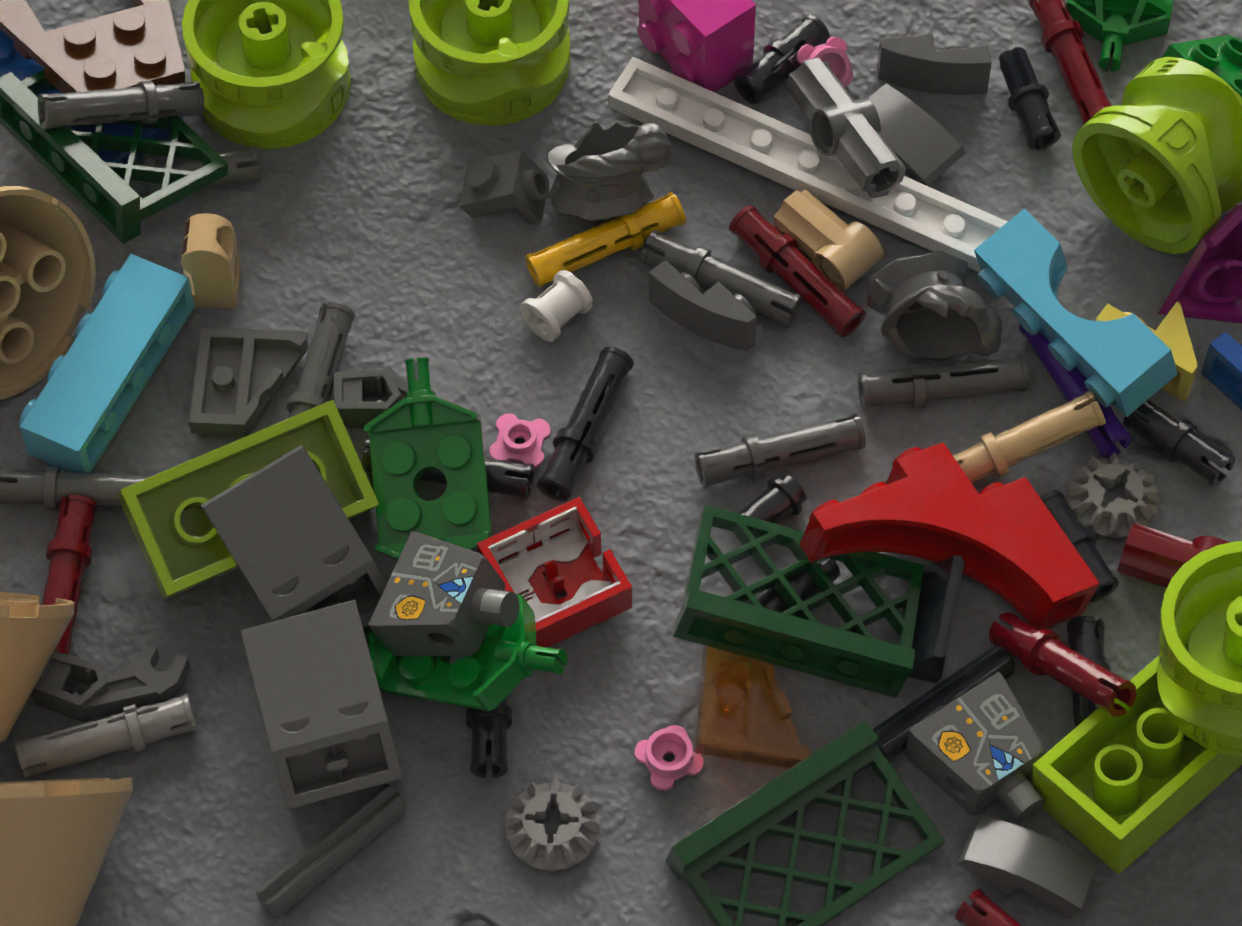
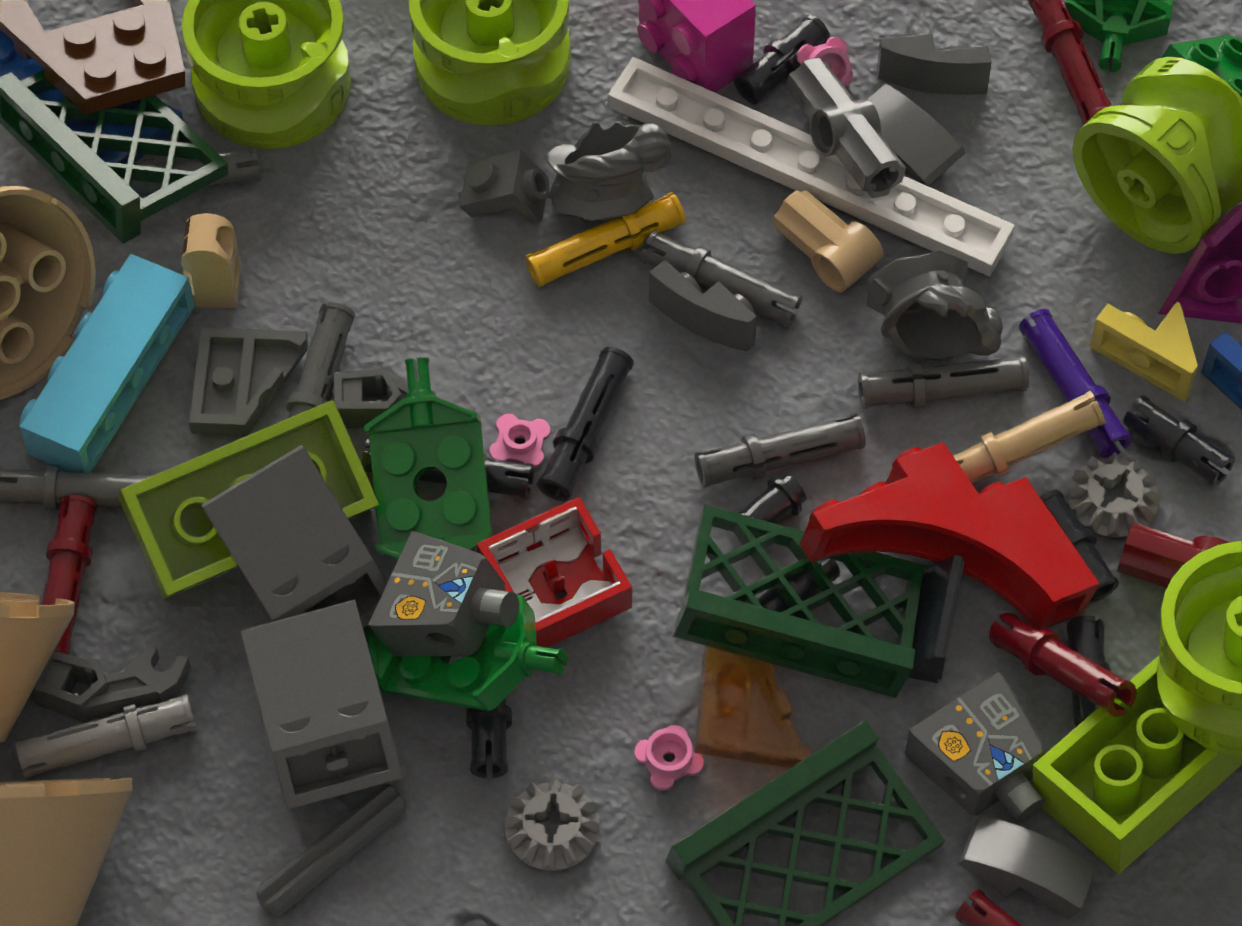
dark grey pin [37,81,204,129] -> none
white bush [520,270,593,342] -> none
dark red pin [729,205,866,337] -> none
black axle [873,645,1015,761] -> none
medium azure arch [974,208,1178,417] -> none
black axle [999,47,1061,150] -> none

